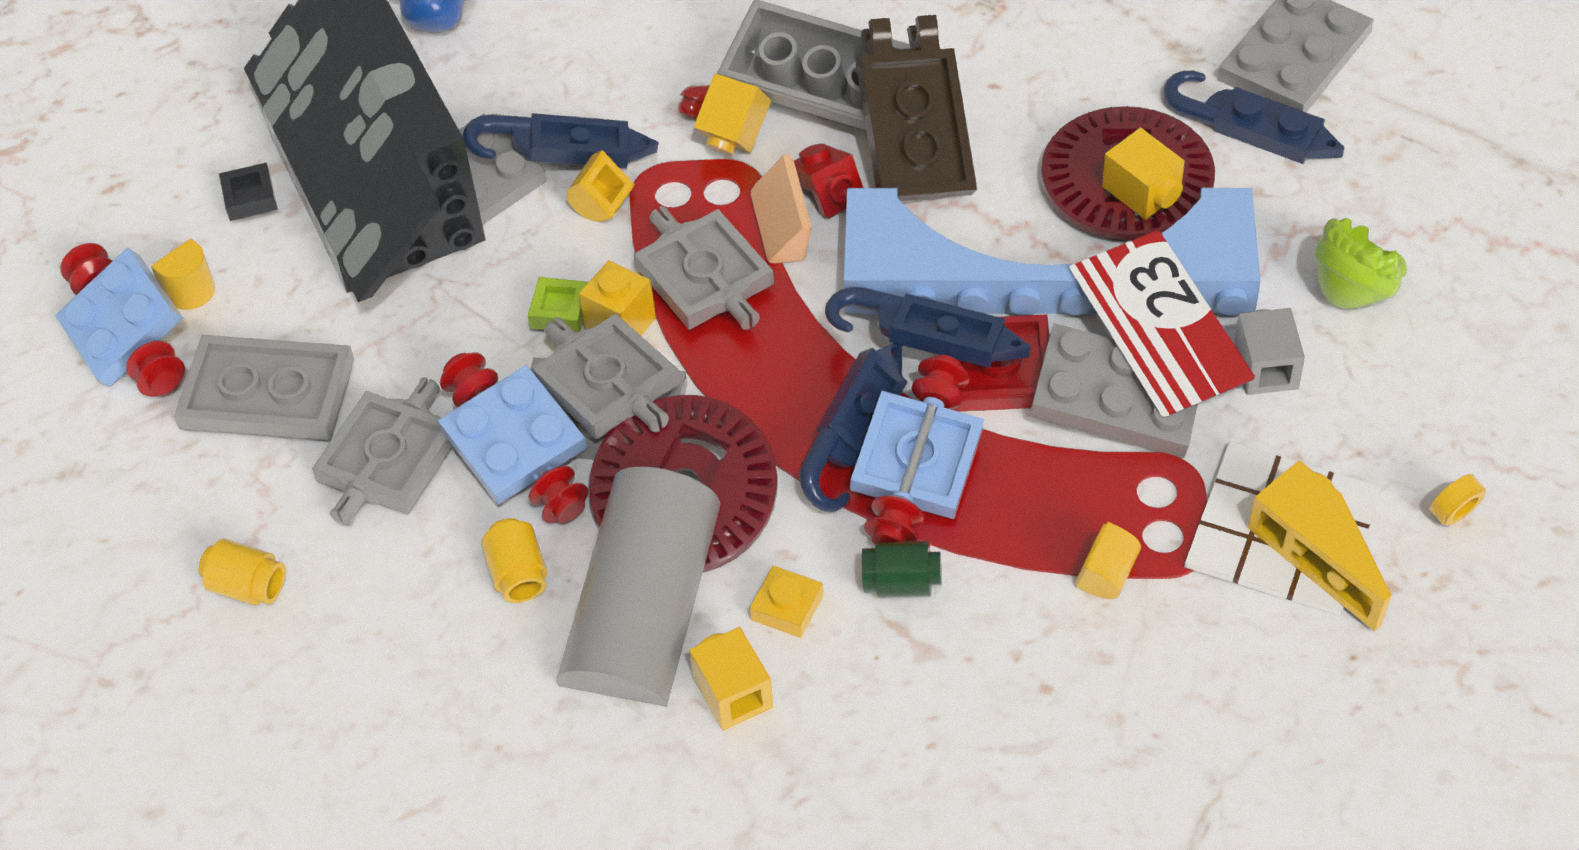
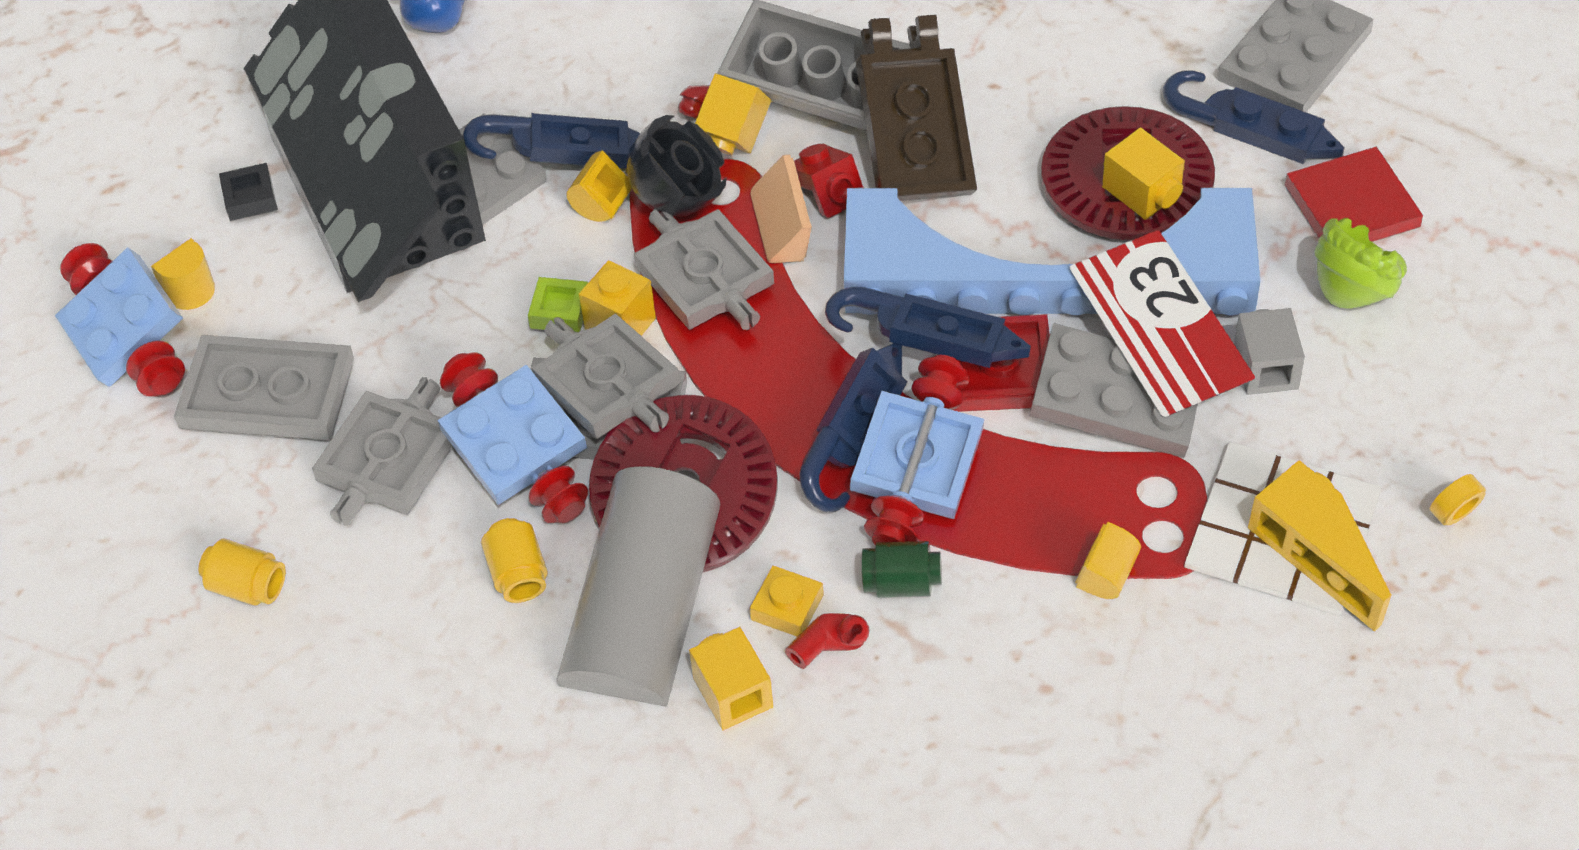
none -> black cylinder [626,115,727,217]
none -> red arm [785,613,870,669]
none -> red tile [1285,146,1423,242]

